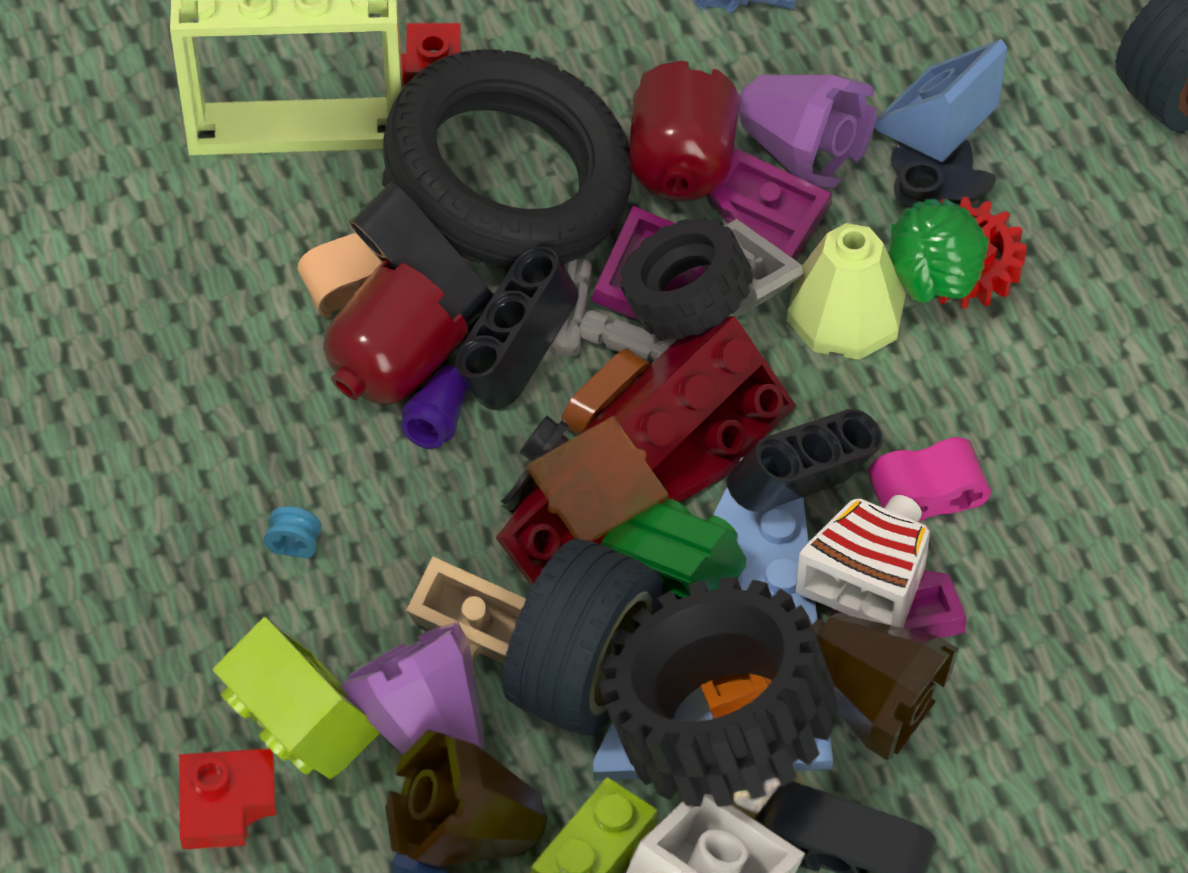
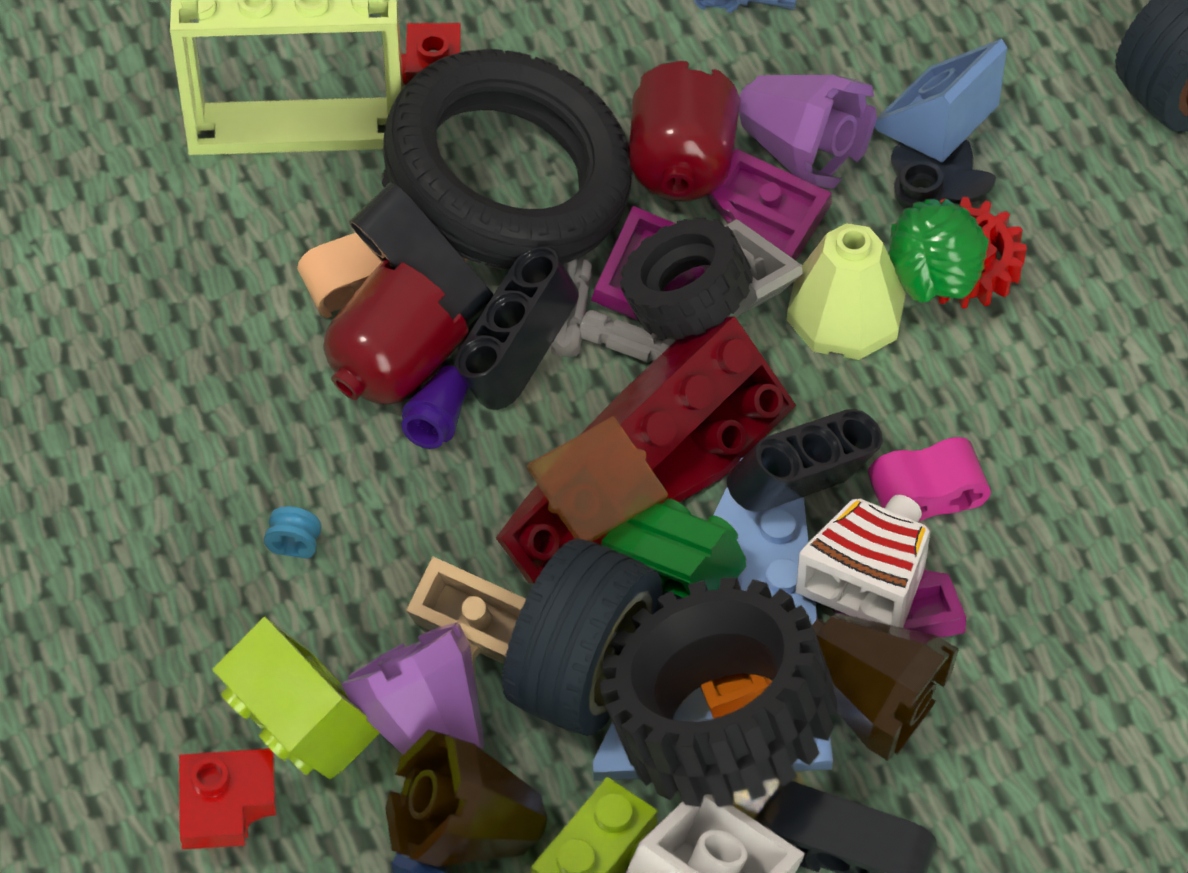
black plate [501,415,572,511] -> none
dark orange beam [562,348,651,437] -> none

